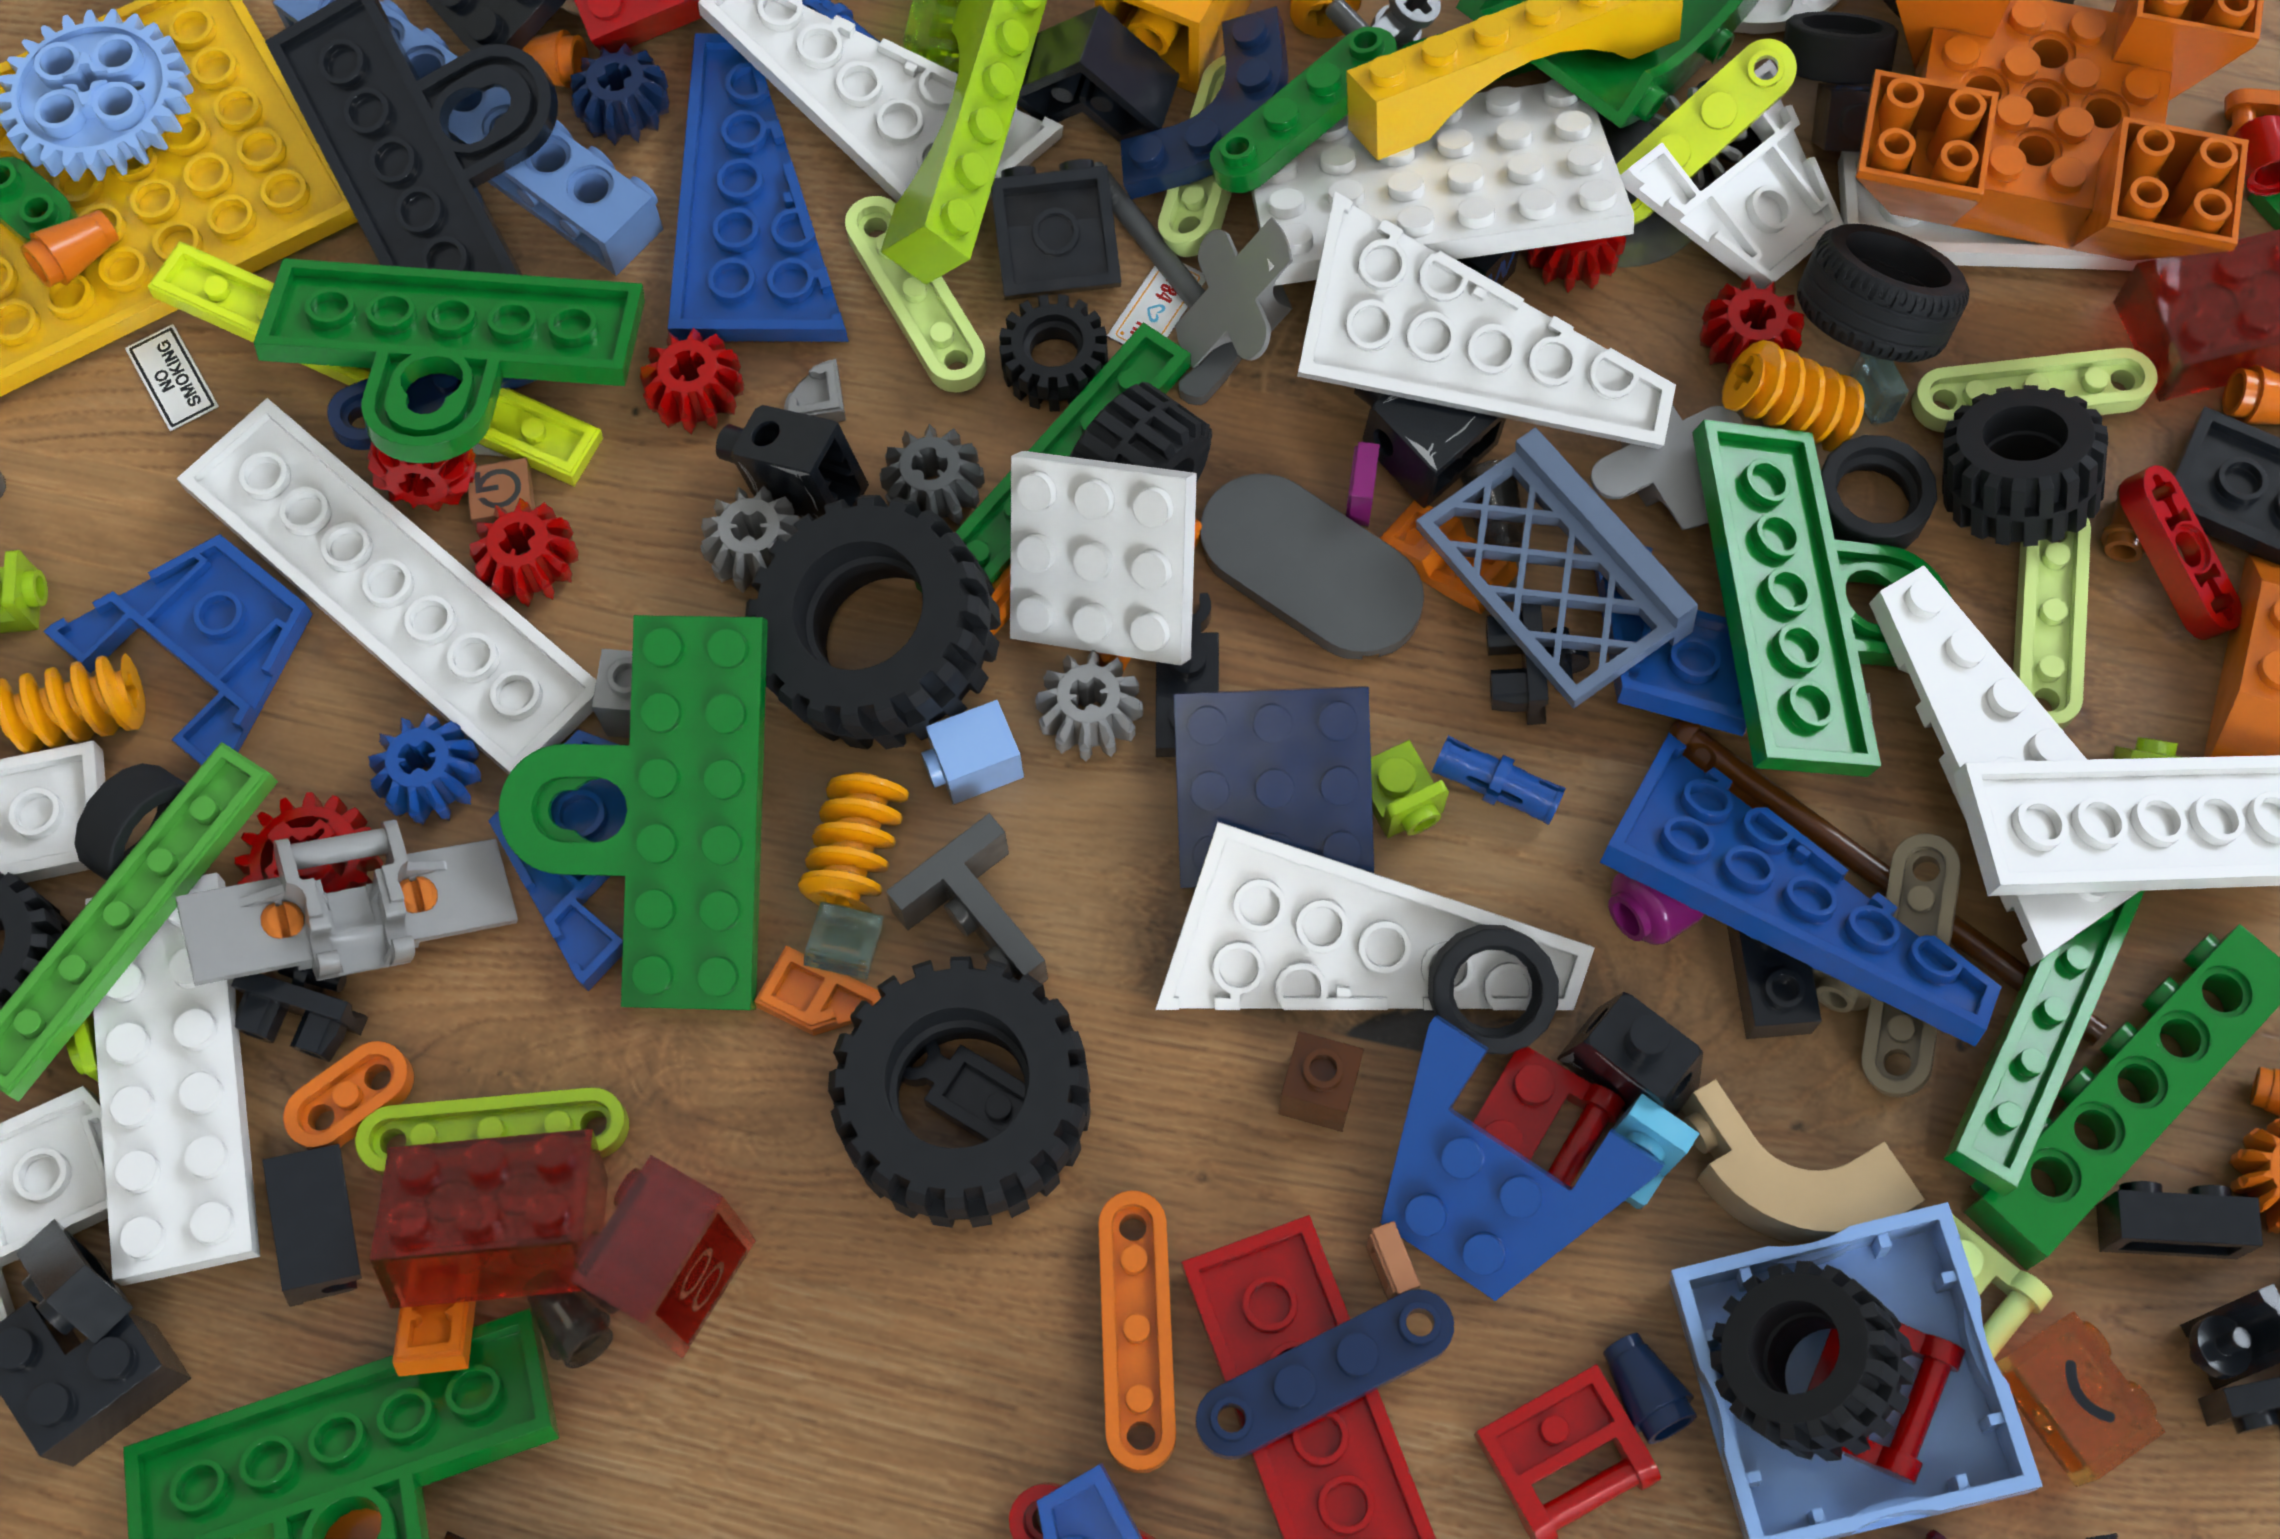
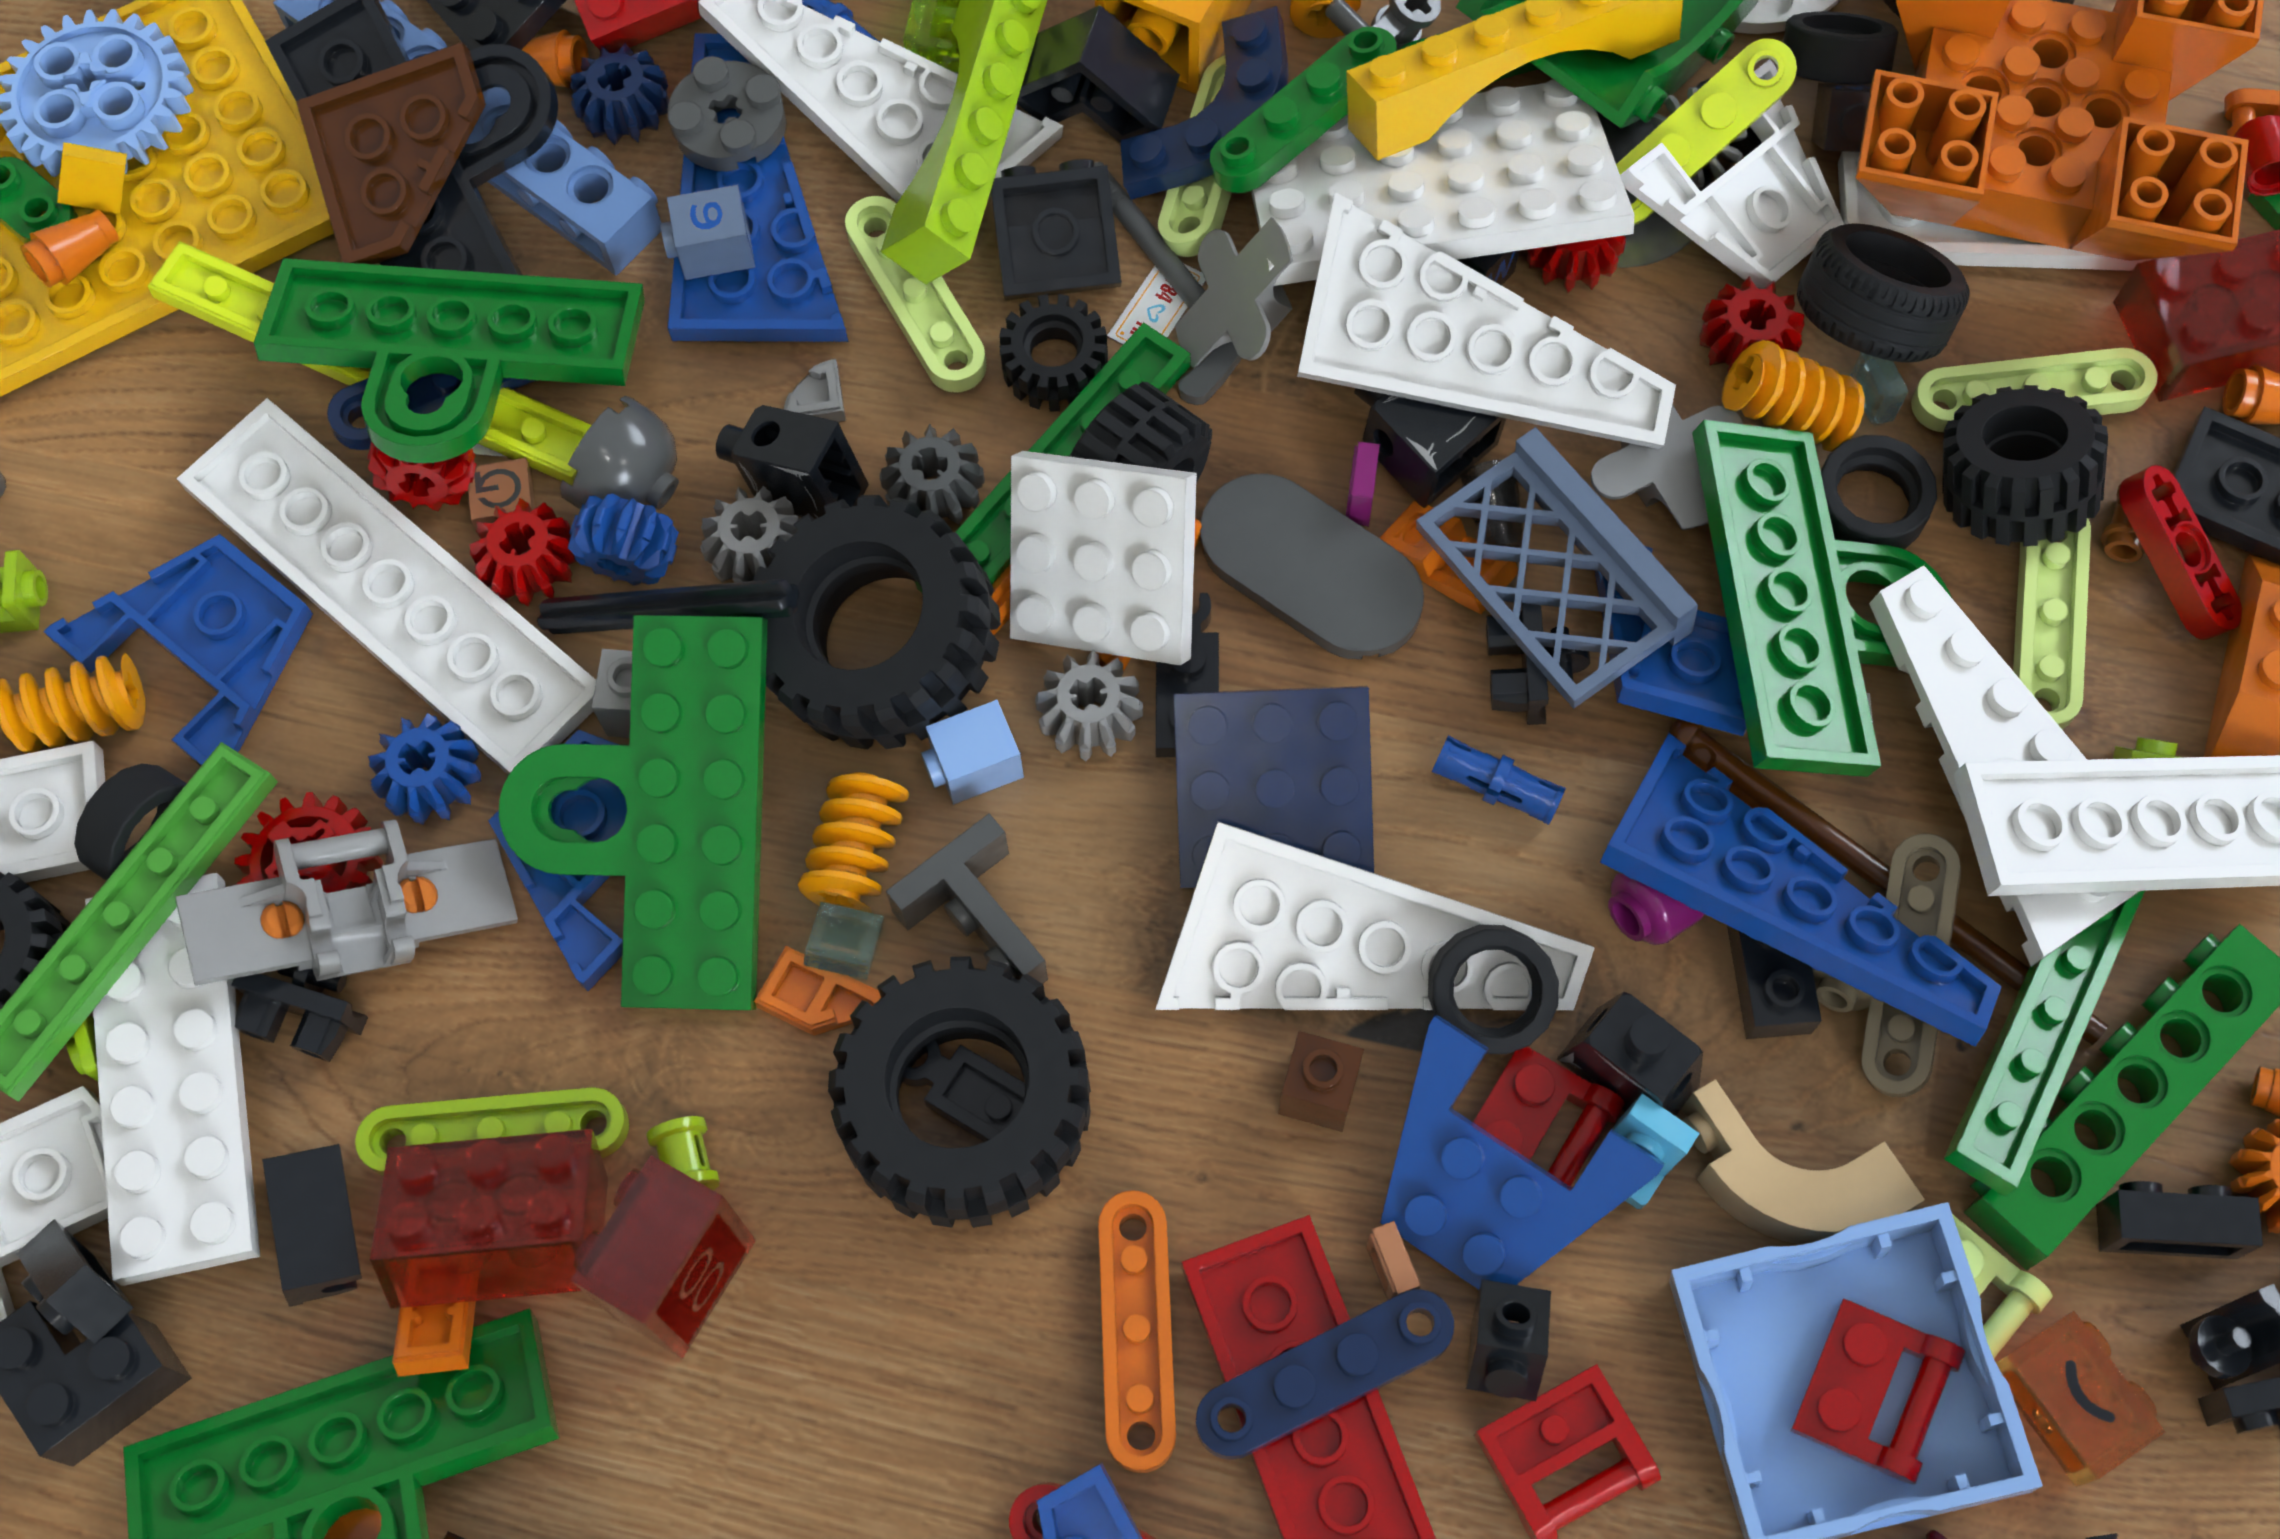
white sticker [125,324,219,432] -> none
orange plate [283,1041,414,1150] -> none
clear smoke cone [522,1263,614,1368] -> none
red gear [640,327,744,435] -> none
lime bracket [1371,739,1449,839] -> none
dark blue cone [1603,1333,1697,1444] -> none
black tyre [1710,1261,1915,1461] -> none
none -> yellow tile [57,142,127,214]
none -> reddish brown plate [296,42,486,265]
none -> black axle [537,579,800,635]
none -> dark grey cylinder [560,396,679,510]
none -> blue gear [568,493,679,585]
none -> lime bush [646,1116,720,1202]
none -> sand blue brick [660,185,755,280]
none -> dark grey plate [668,56,787,171]
none -> black brick [1466,1279,1551,1401]

